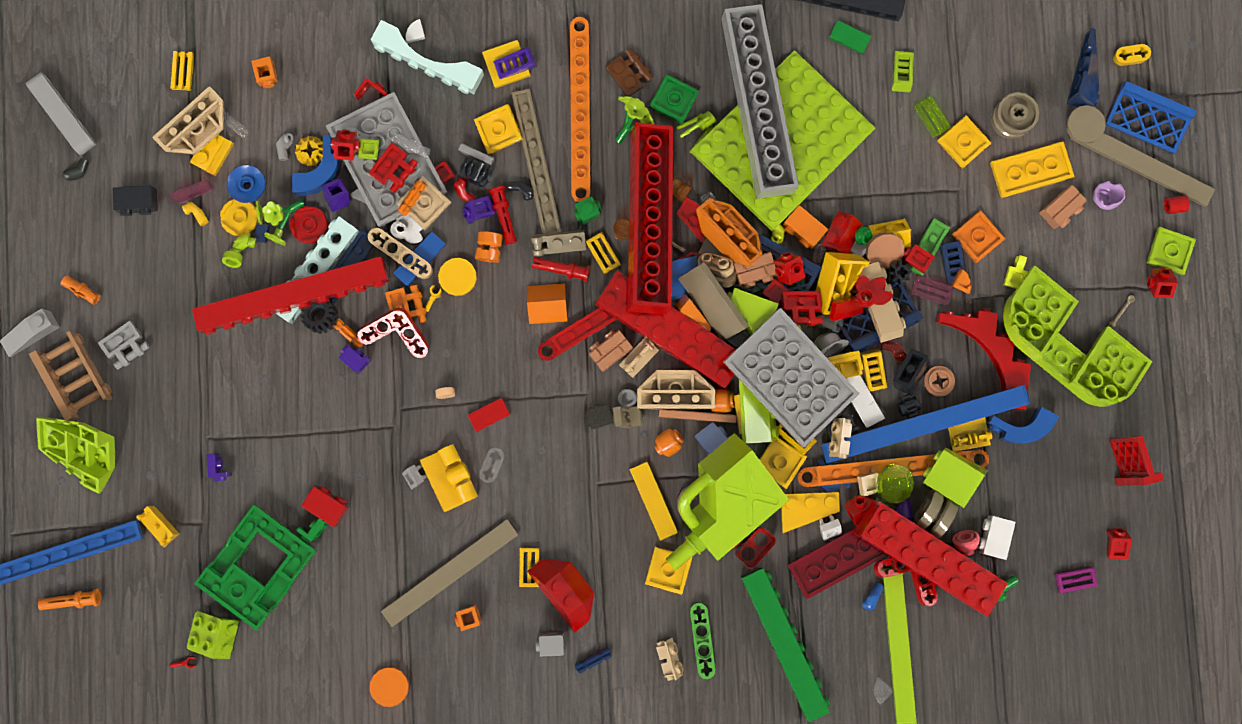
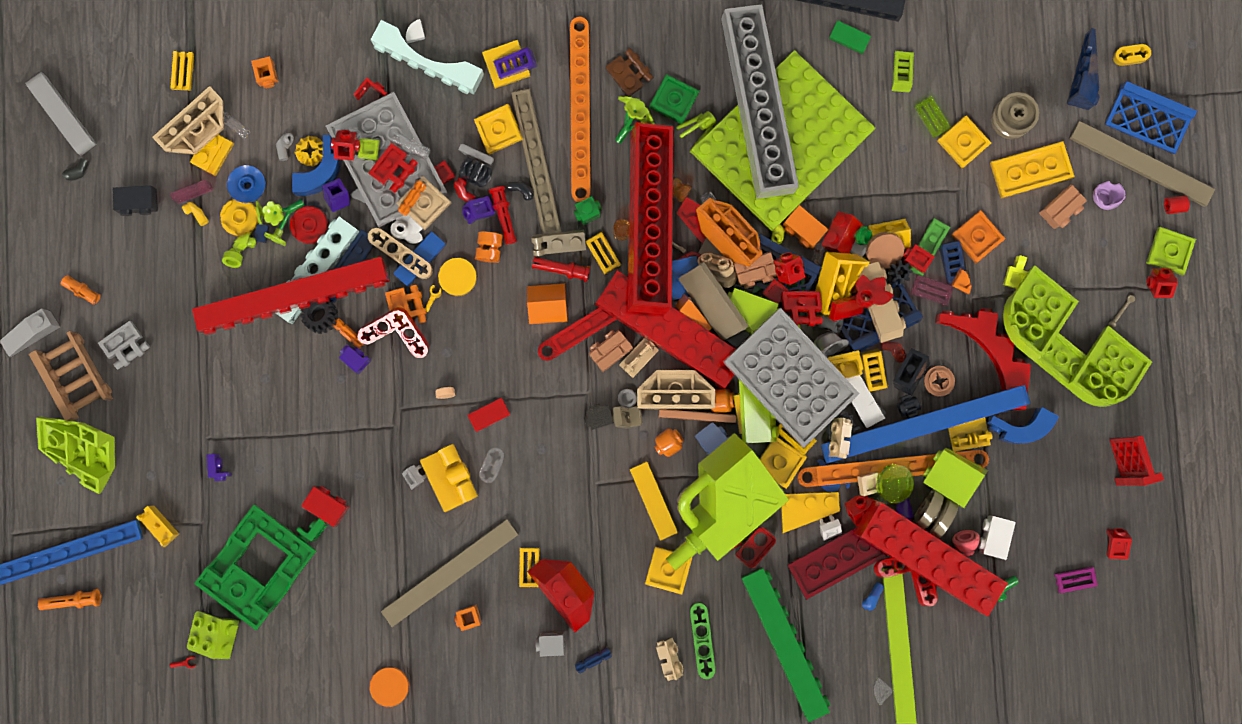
dark tan tile [1066,105,1106,144] -> none

